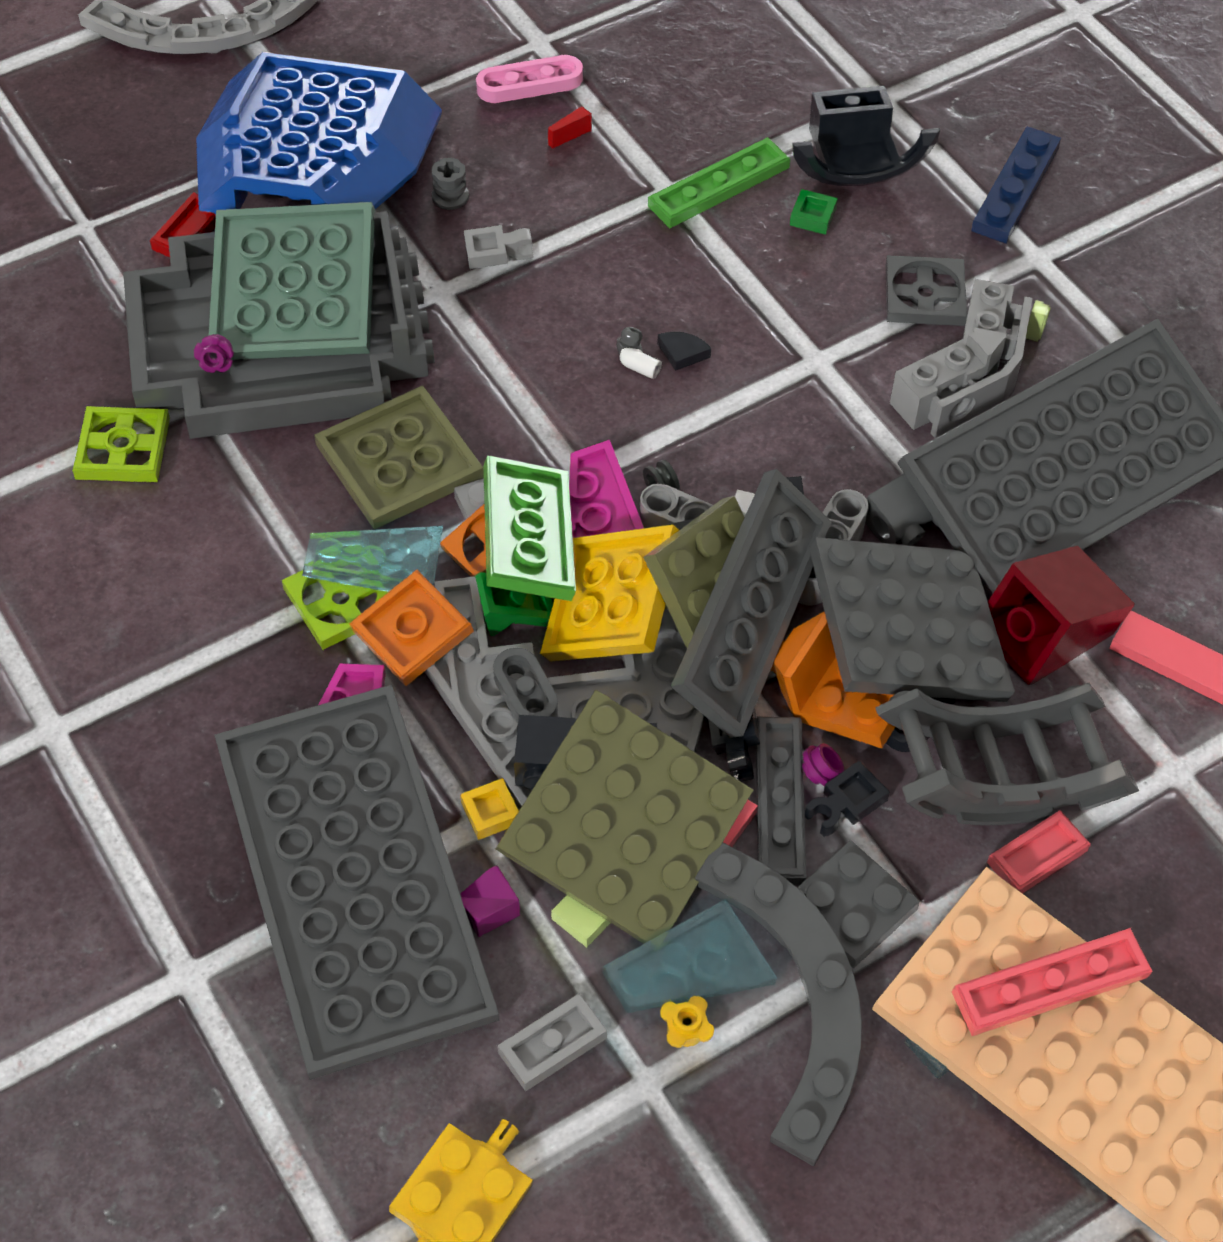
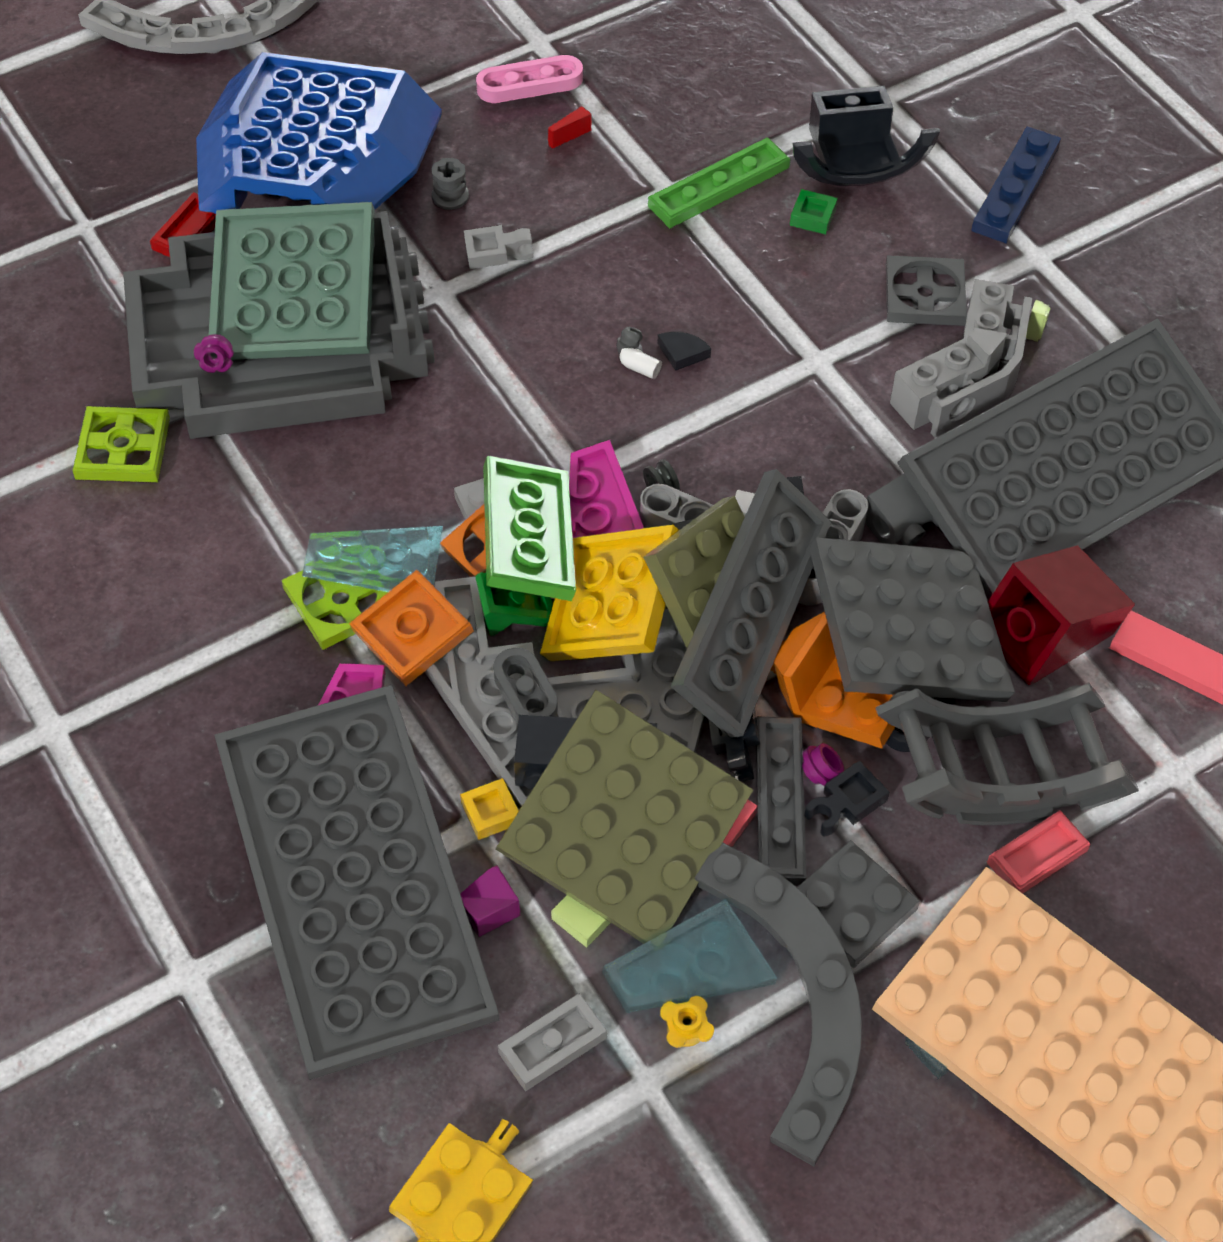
olive plate [314,386,484,530] -> none
coral tile [951,928,1153,1036] -> none

